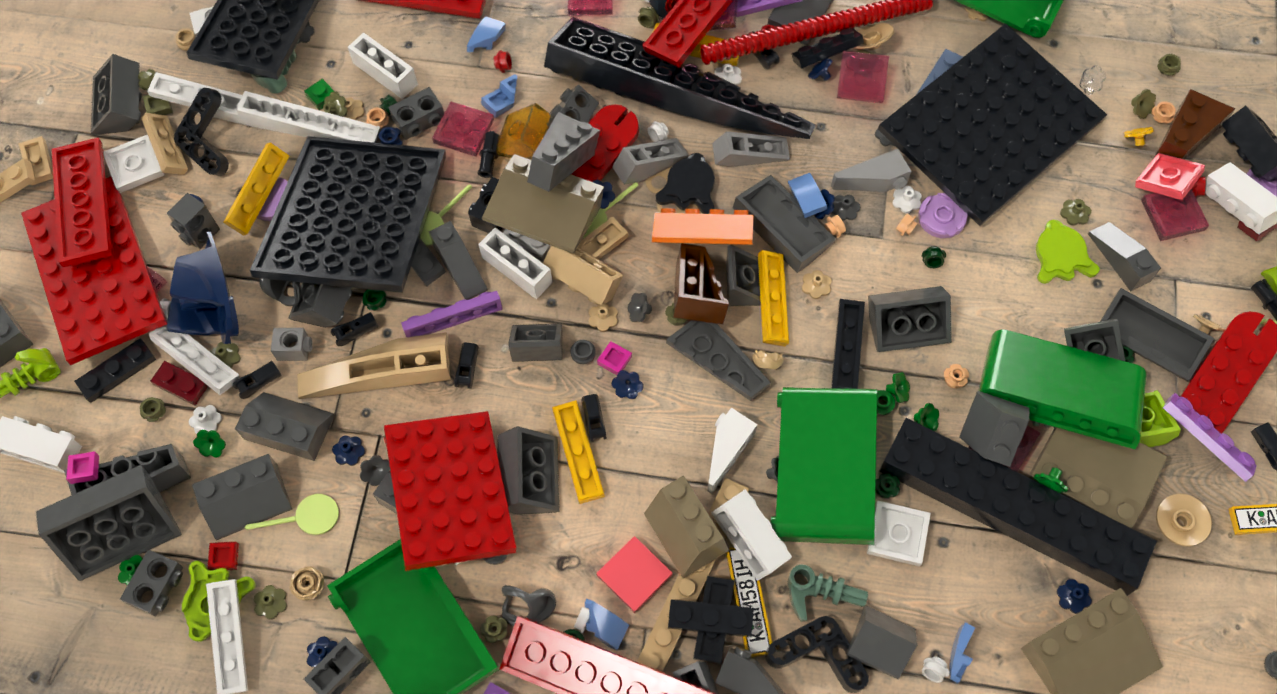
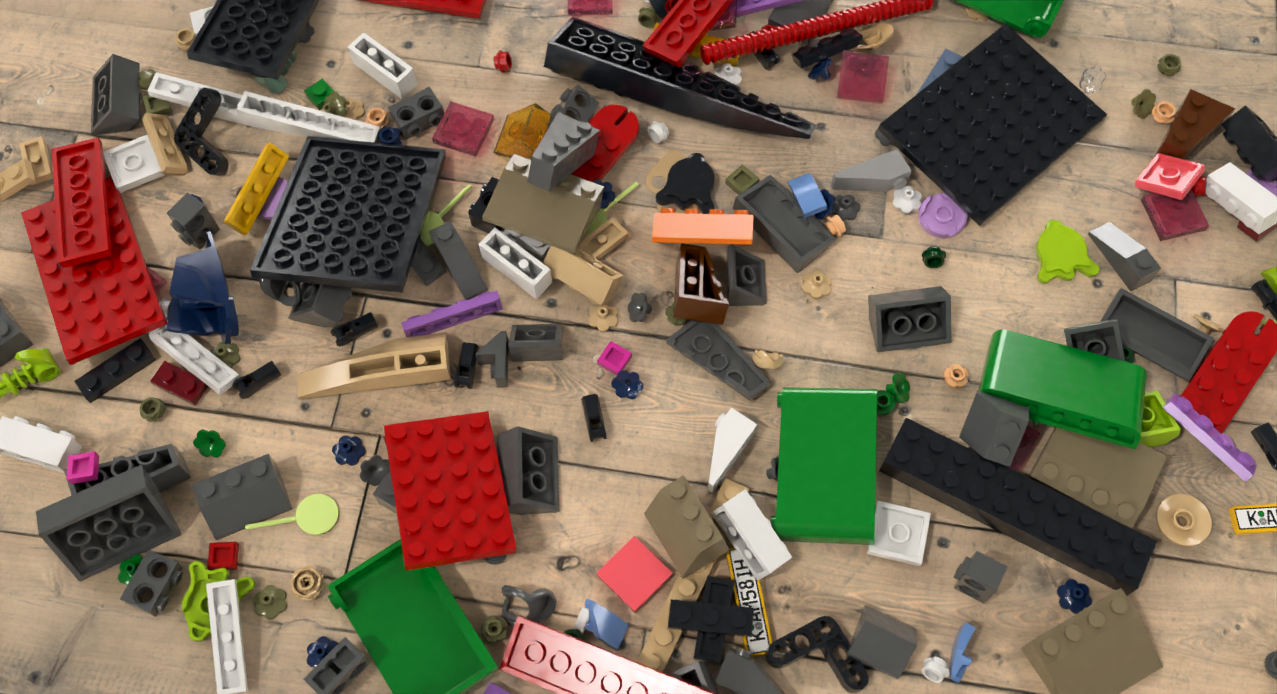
white plant [189,405,222,434] -> none
dark grey slope [235,392,335,461] -> none
light grey brick [271,328,312,361] -> none
dark green plate [362,289,387,311] -> none
dark green plate [380,95,397,116] -> none
medium blue slope [467,16,506,52] -> none
black axle [478,131,499,178] -> none
medium blue slope [481,74,517,118] -> none
yellow tile [552,400,605,504] -> none
dark grey plate [570,340,596,364] -> none
light grey slope [612,138,689,185] -> none
light grey slope [712,132,790,167] -> none
yellow tile [758,250,789,347] -> none
sand green piece [787,564,868,622] -> none
black plate [831,299,865,389] -> none
dark green plate [876,473,900,498] -> none
light nougat plate [896,213,918,236] -> none
green plant [914,403,939,431] -> none
green plant [1034,467,1068,493] -> none
olive plant [1060,199,1091,226] -> none
yellow plant [1124,127,1154,146] -> none
none -> dark grey slope [475,331,509,387]
none -> olive plate [725,164,759,195]
none -> dark grey brick [953,551,1008,604]

